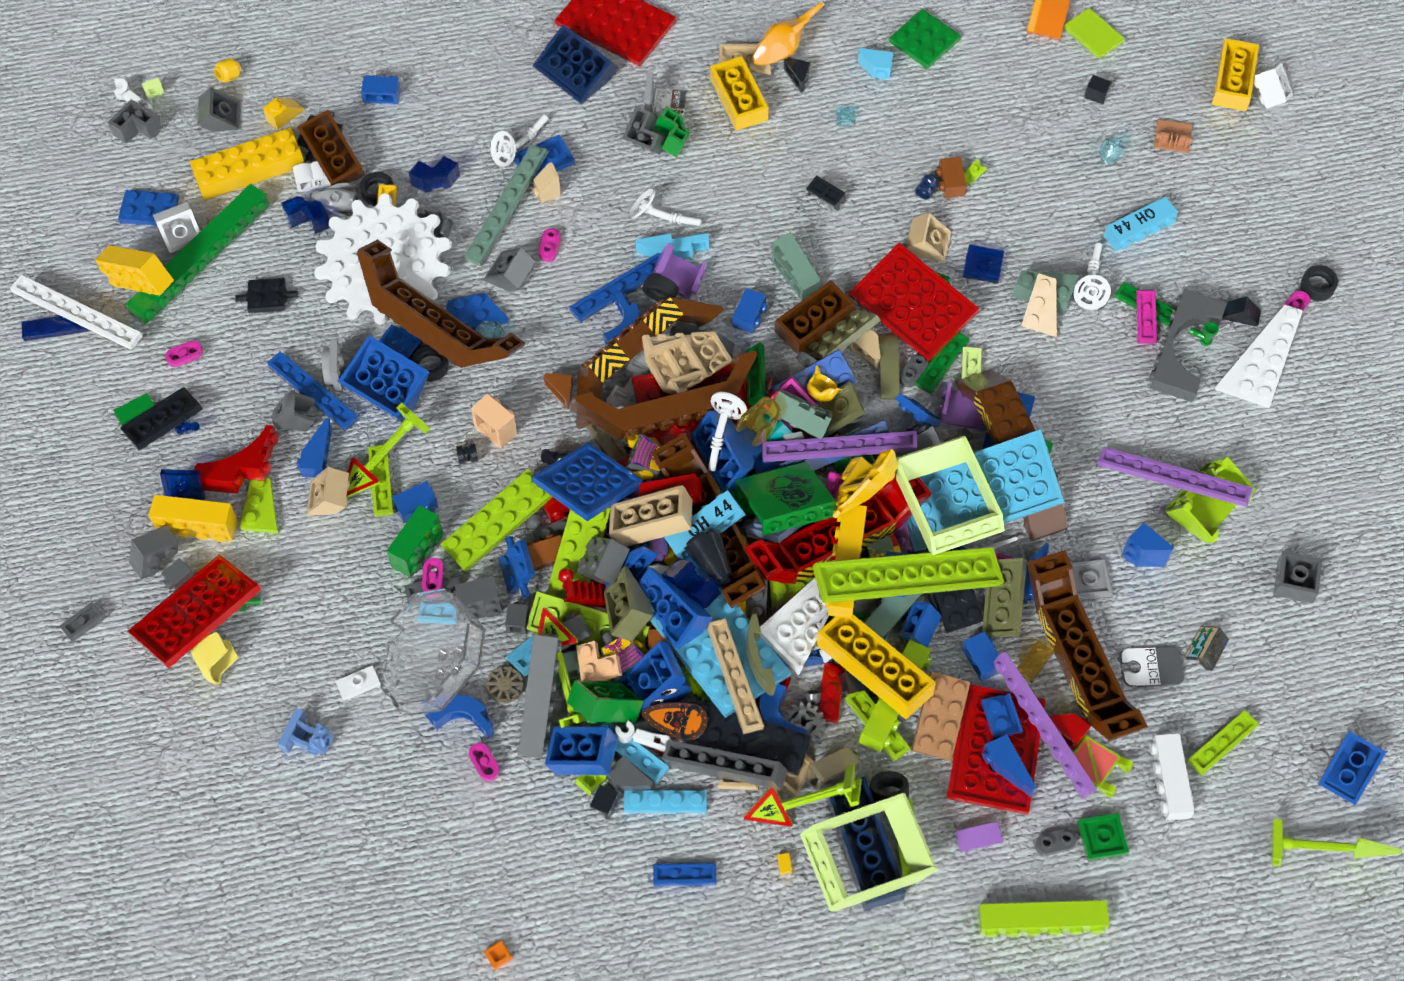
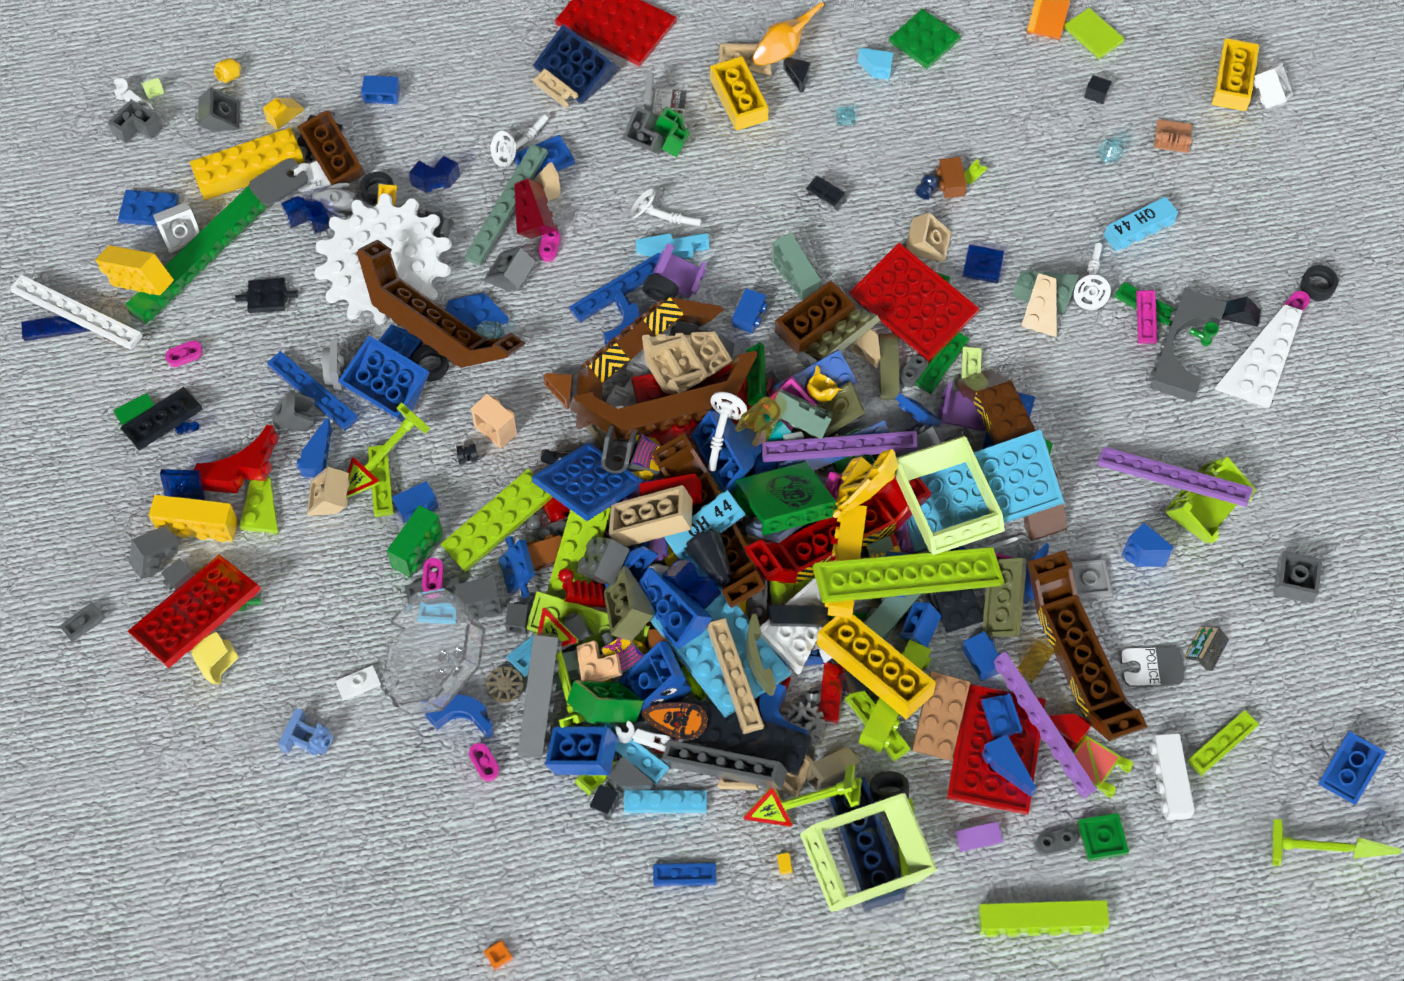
none -> dark grey piece [249,159,308,206]
none -> dark red wedge [514,179,558,239]
none -> tan hinge [533,69,578,108]
none -> dark grey piece [601,425,637,474]
none -> black tile [768,605,830,627]

